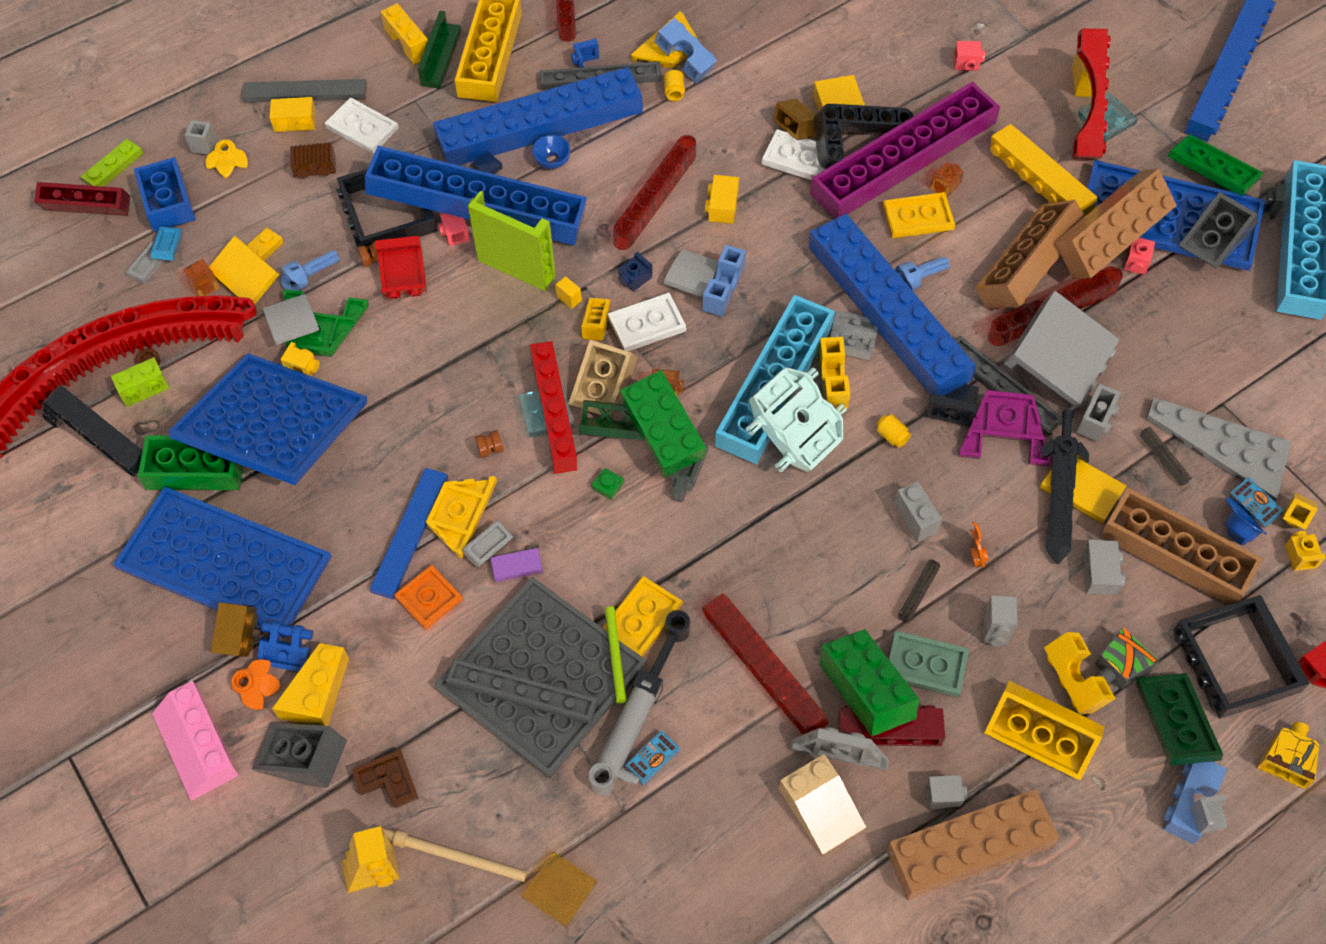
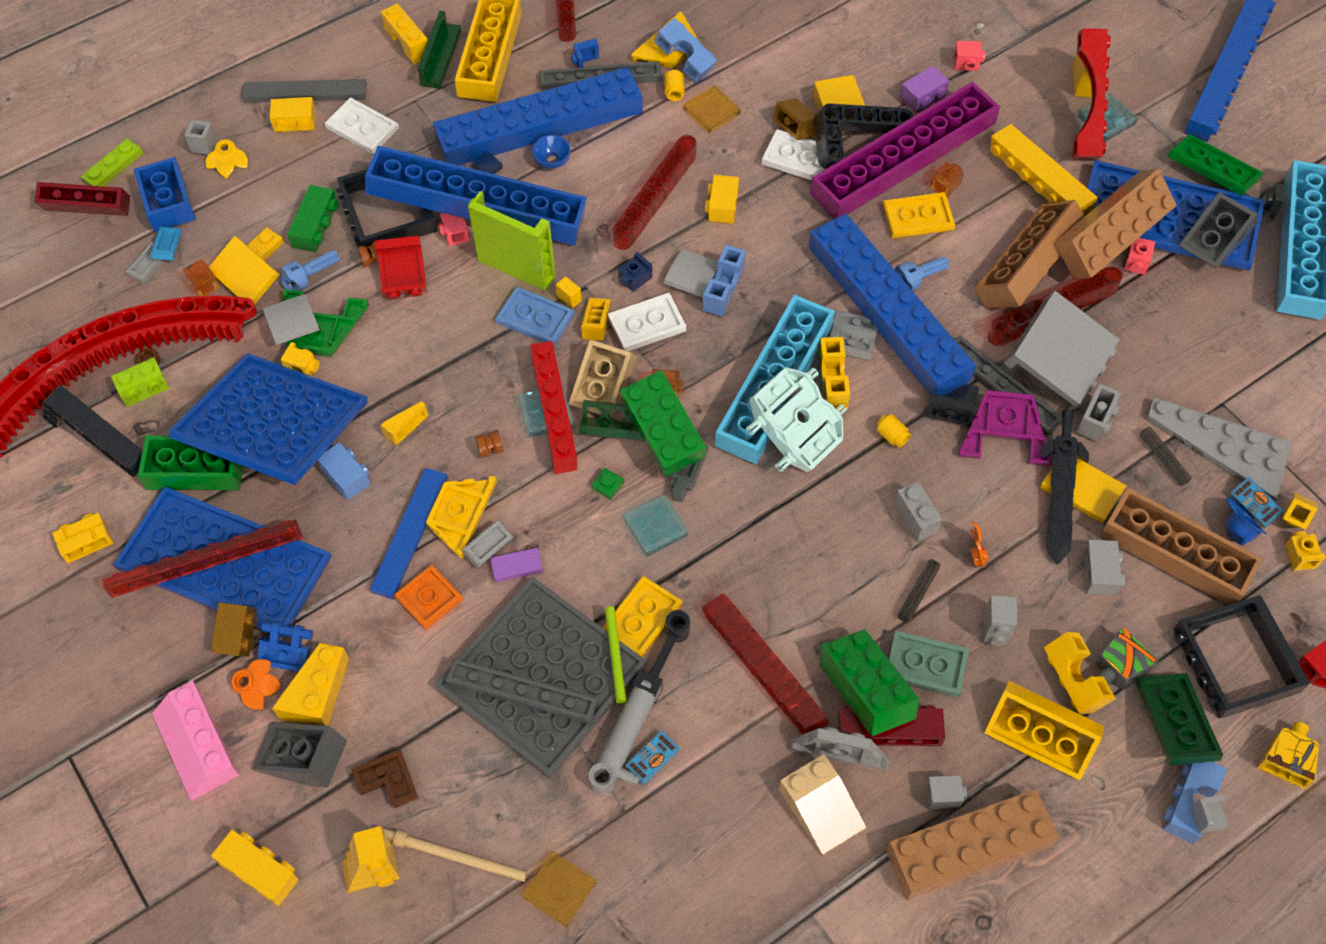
reddish brown brick [290,142,336,178] -> none
none -> yellow brick [52,512,114,563]
none -> clear red plate [102,519,304,598]
none -> yellow brick [211,830,299,907]
none -> green brick [287,185,339,252]
none -> medium blue brick [317,442,370,500]
none -> yellow slope [380,401,428,445]
none -> medium blue tile [495,286,575,347]
none -> clear light blue plate [623,495,688,557]
none -> clear yellow tile [683,85,741,133]
none -> medium lavender brick [900,66,949,113]

